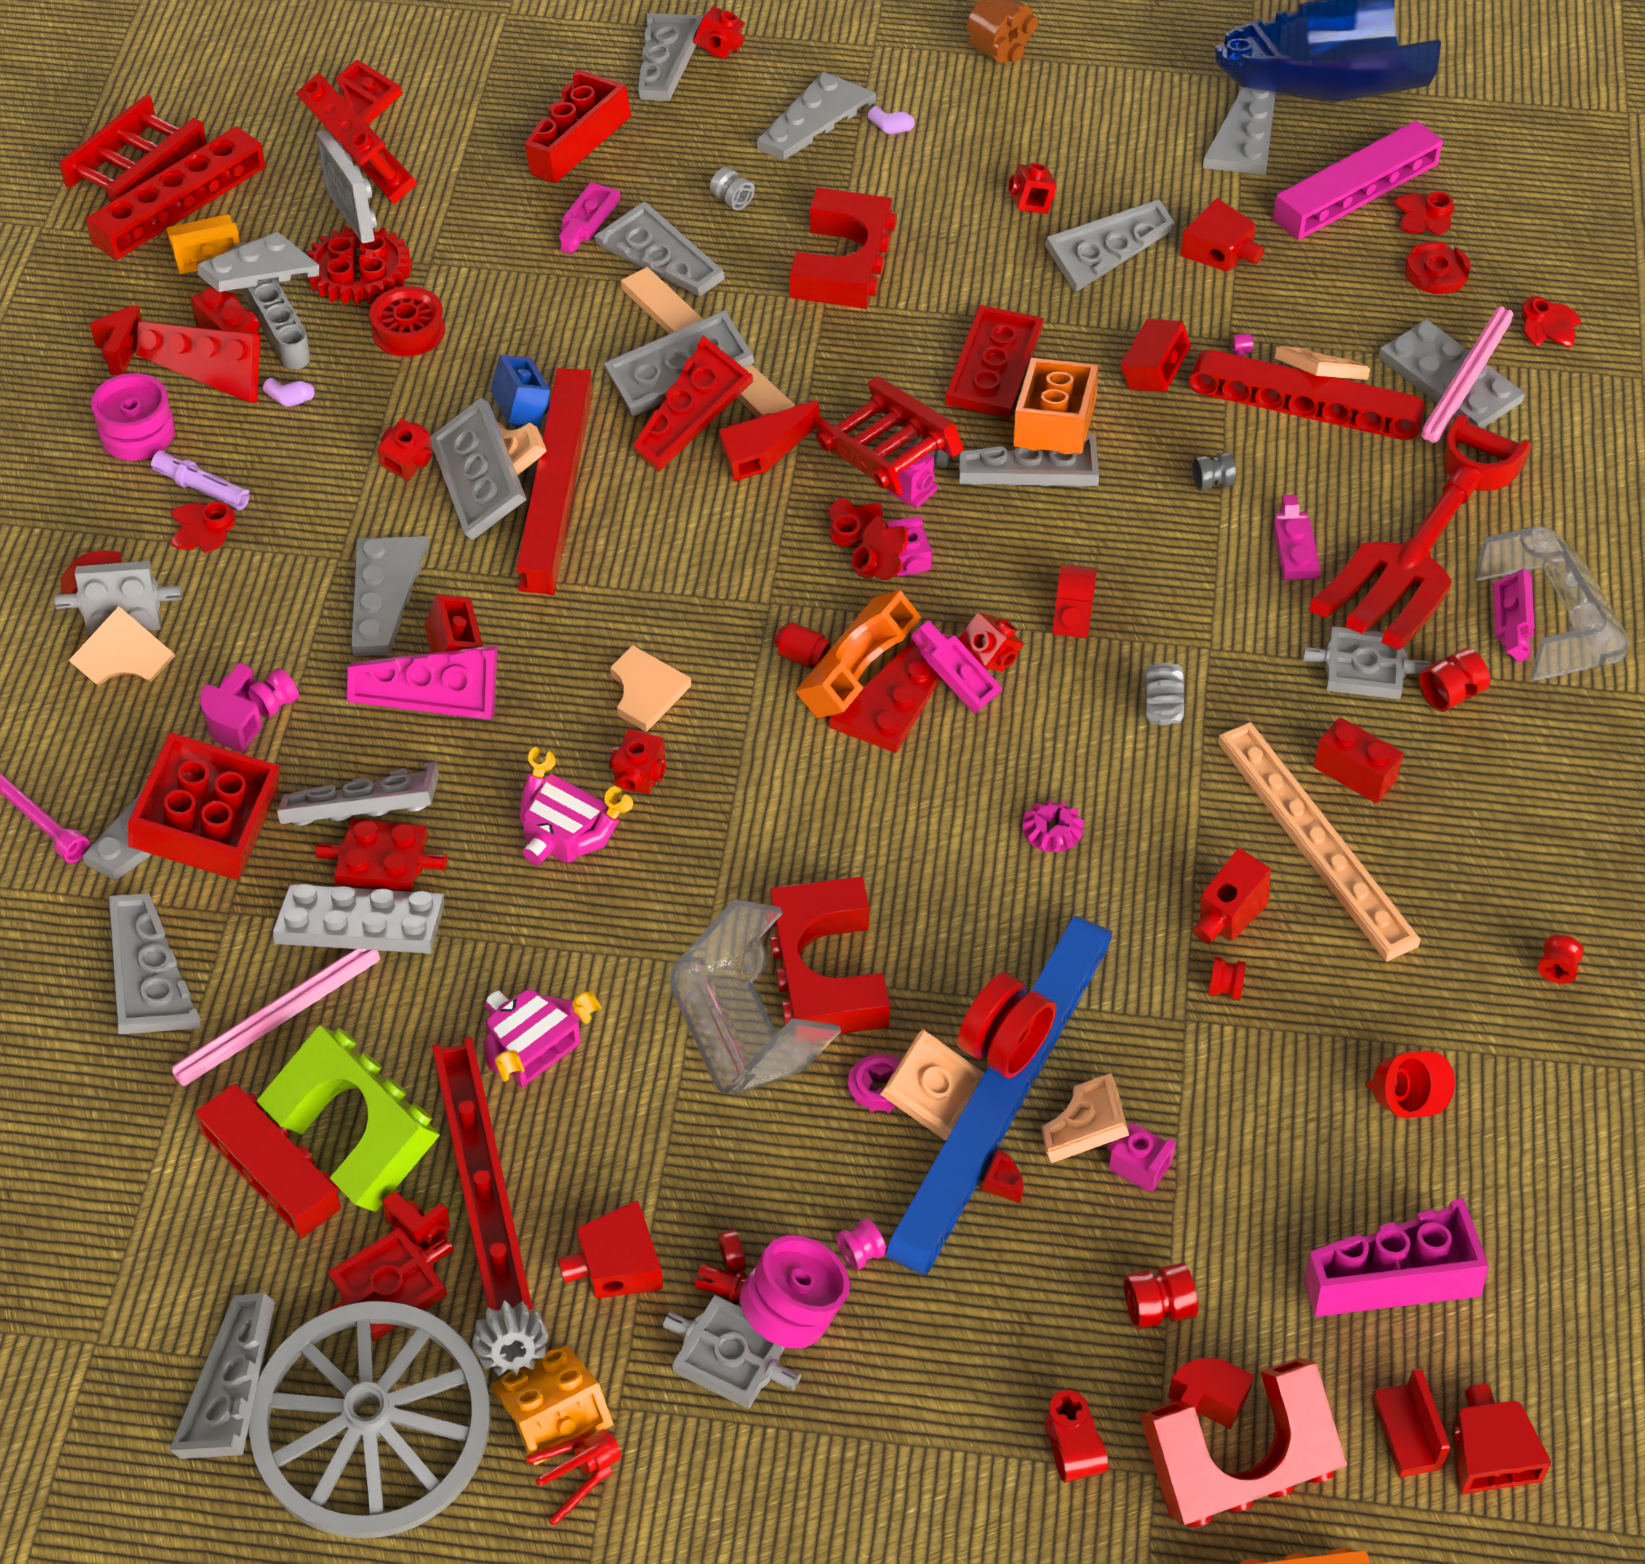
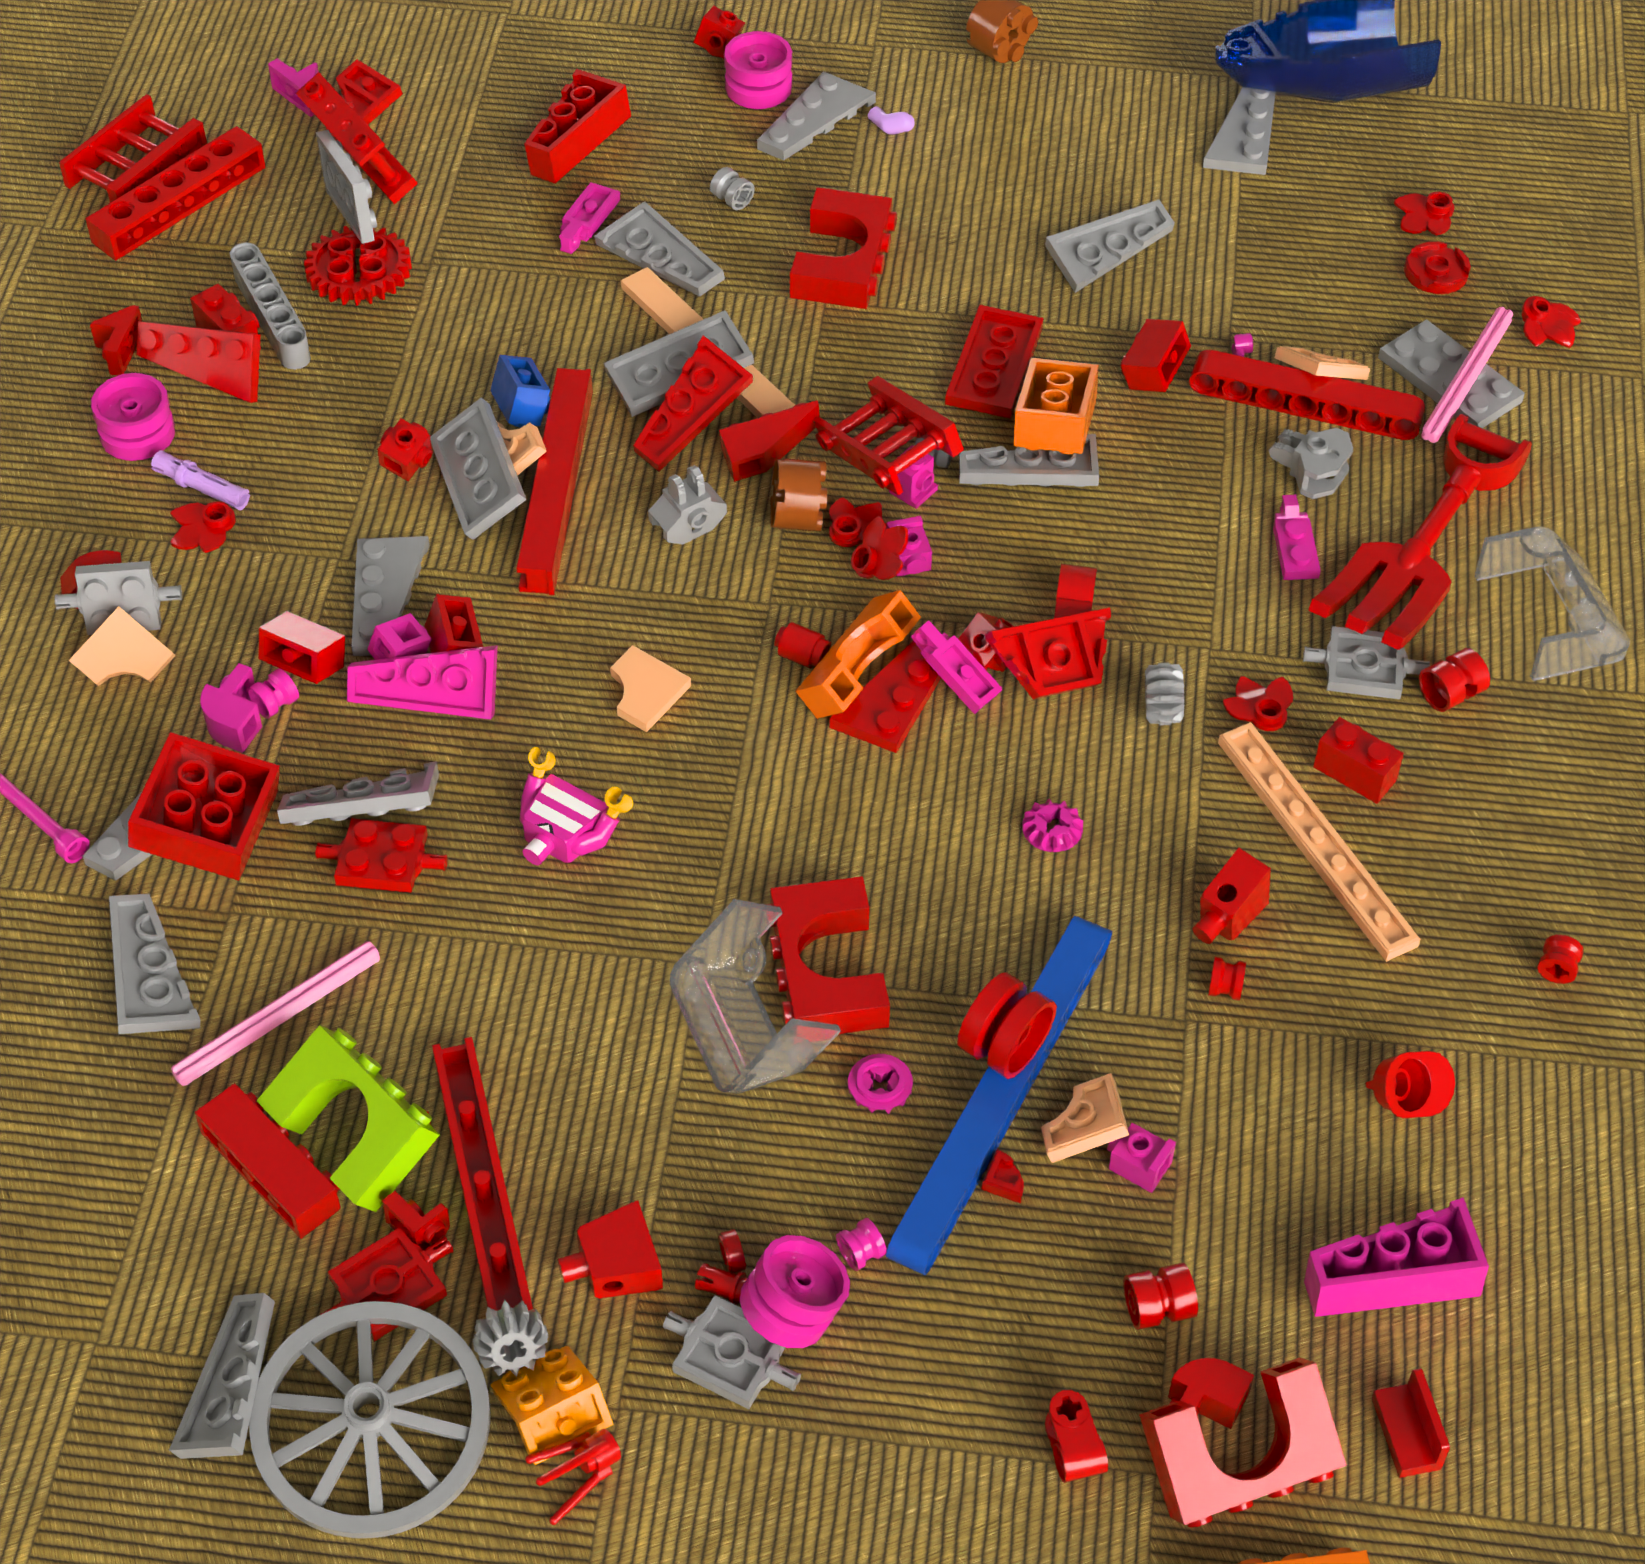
light orange bracket [166,214,240,274] -> none
light grey wing [198,231,320,292] -> none
lavender arm [262,378,315,407] -> none
light grey plate [273,884,444,954] -> none
red wheel [369,286,445,357] -> none
torso [483,990,602,1088] -> none
red brick [609,729,667,795] -> none
light grey wing [638,13,704,102] -> none
light nougat plate [880,1029,984,1141] -> none
red brick [1008,163,1057,214] -> none
red torso [1180,198,1264,271] -> none
dark grey wheel [1192,452,1236,491] -> none
dark pink brick [1272,120,1443,240] -> none
red torso [1452,1384,1551,1494] -> none
dark pink hinge [1493,568,1535,663] -> none
none -> red brick [258,611,345,684]
none -> dark pink slope [268,58,319,117]
none -> dark pink brick [367,613,432,660]
none -> light grey hinge [648,465,727,545]
none -> dark pink wheel [724,31,792,109]
none -> dark orange brick [770,458,827,532]
none -> red wing [985,607,1111,699]
none -> red plate [1223,676,1294,731]
none -> light grey hinge [1268,428,1353,499]

